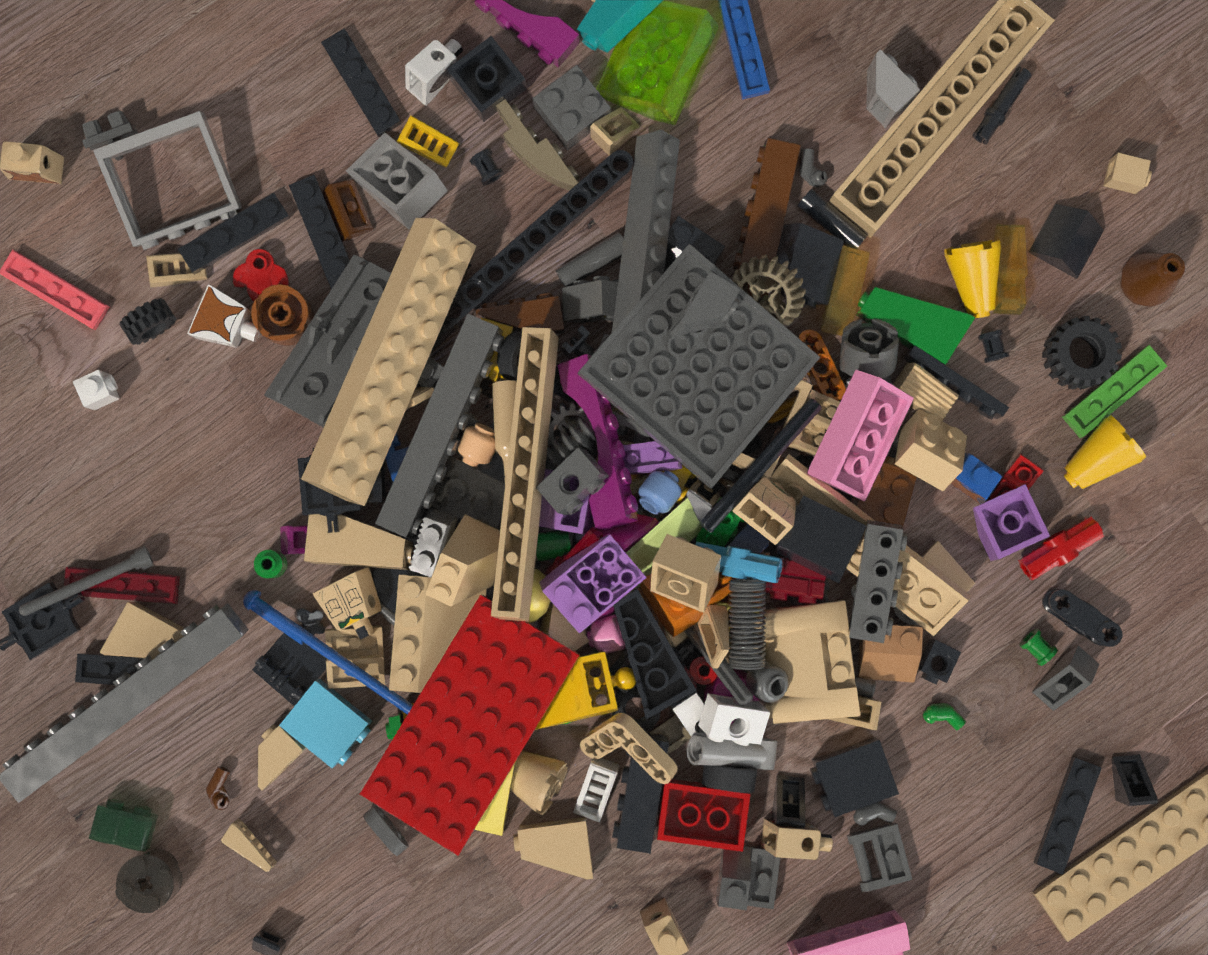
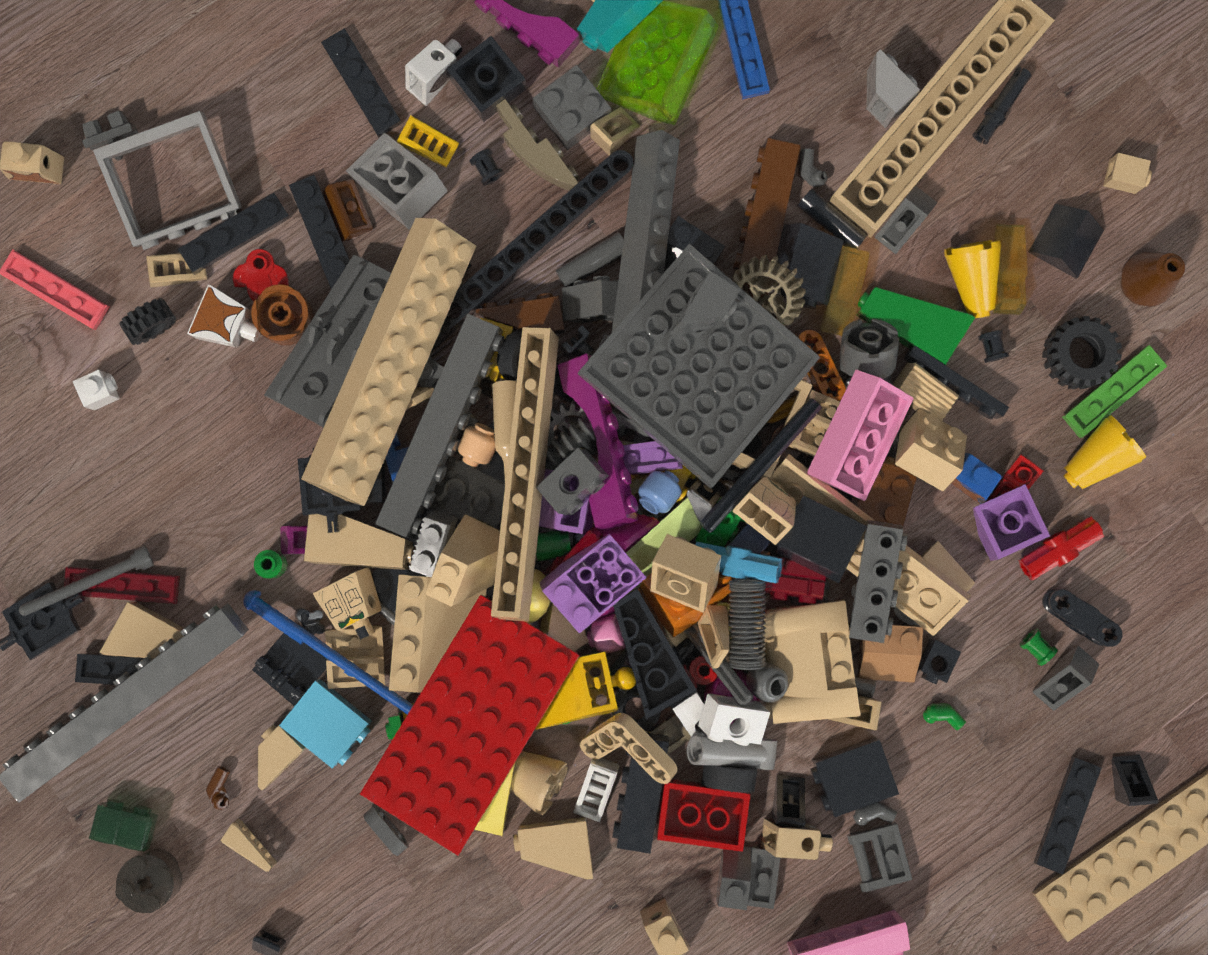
none -> dark grey slope [874,186,937,254]

